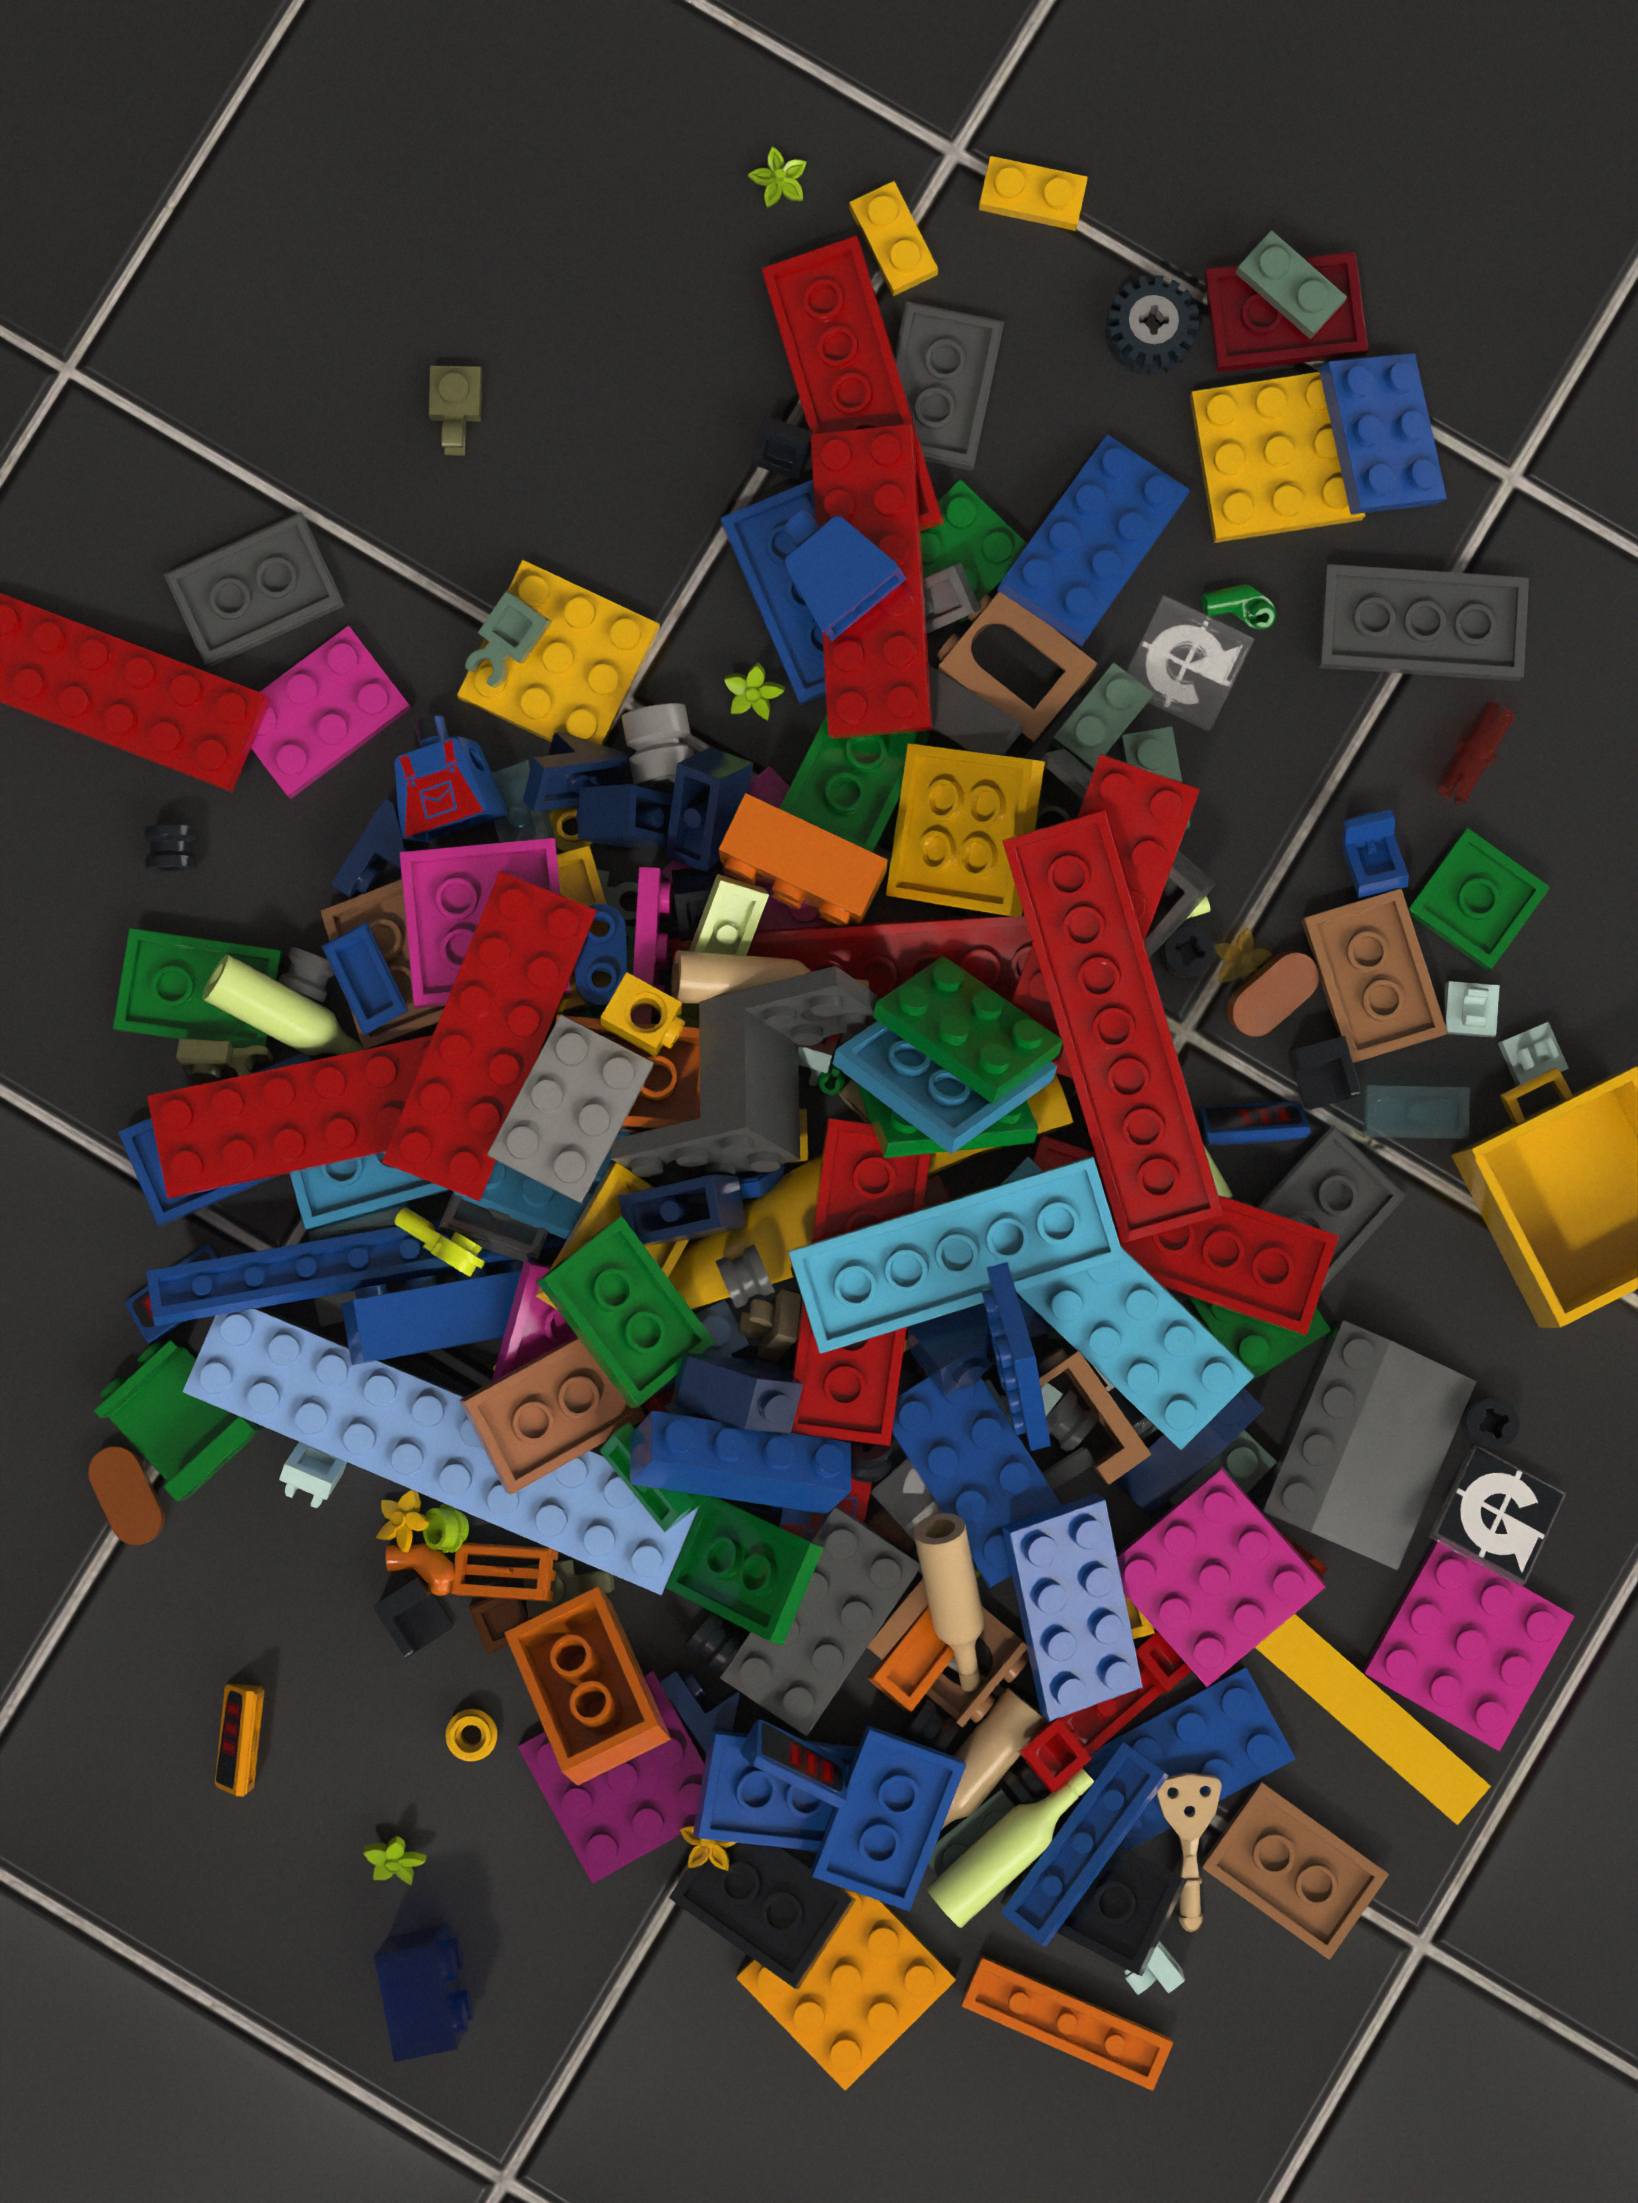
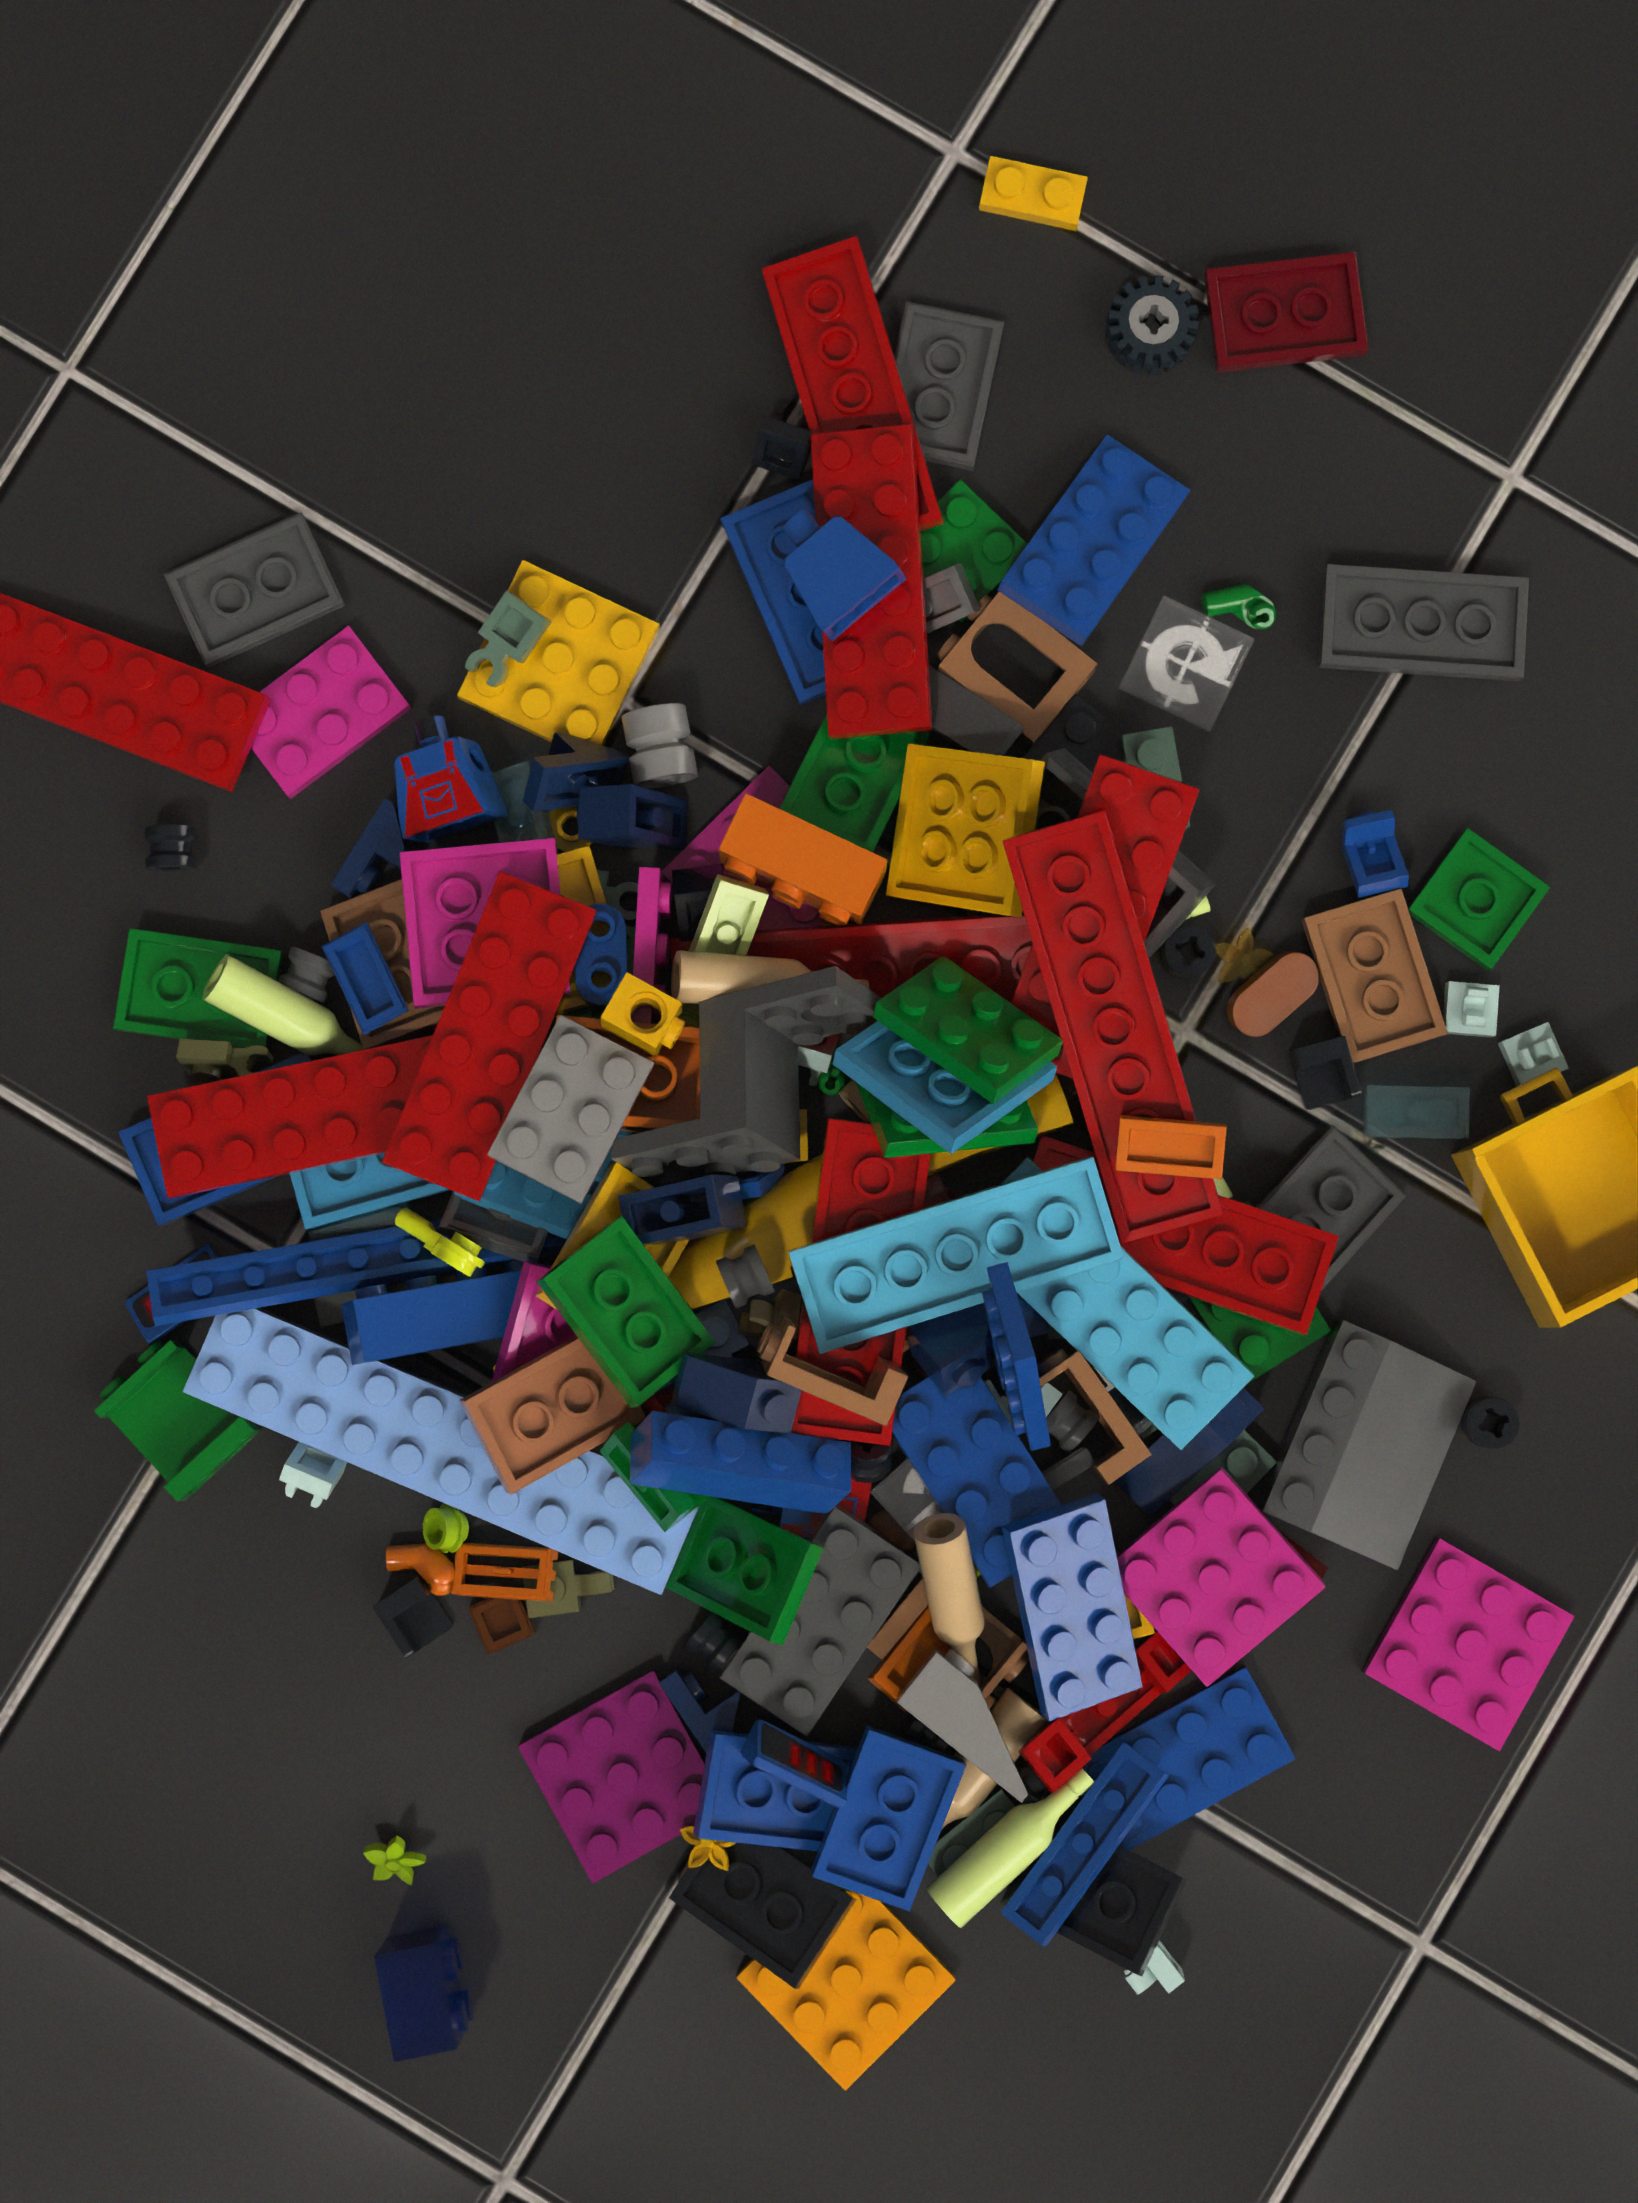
dark orange tile [88,1446,165,1545] -> none
light orange slope [215,1683,265,1797] -> none
yellow plant [376,1490,431,1553] -> none
olive plate [429,366,482,456] -> none
yellow plate [445,1709,498,1762] -> none
orange brick [504,1587,672,1786] -> none
dark blue slope [664,747,753,873] -> none
lime plant [724,662,785,721] -> none
lime plant [748,146,807,209] -> none
yellow plate [849,181,938,296] -> none
orange plate [961,1954,1174,2091] -> none
sand green plate [1050,663,1154,772] -> none
tan piece [1156,1772,1222,1932] -> none
yellow plate [1190,372,1366,543] -> none
slope [1199,1101,1310,1146] -> none
medium nougat plate [1200,1780,1389,1960] -> none
sand green plate [1236,230,1347,339] -> none
yellow tile [1255,1614,1491,1825] -> none
blue plate [1319,353,1447,514] -> none
tile [1429,1445,1566,1586] -> none
clear red pin [1437,702,1516,805] -> none
none -> medium nougat panel [757,1314,908,1426]
none -> light grey slope [897,1648,1028,1803]
none -> orange tile [1116,1115,1227,1179]

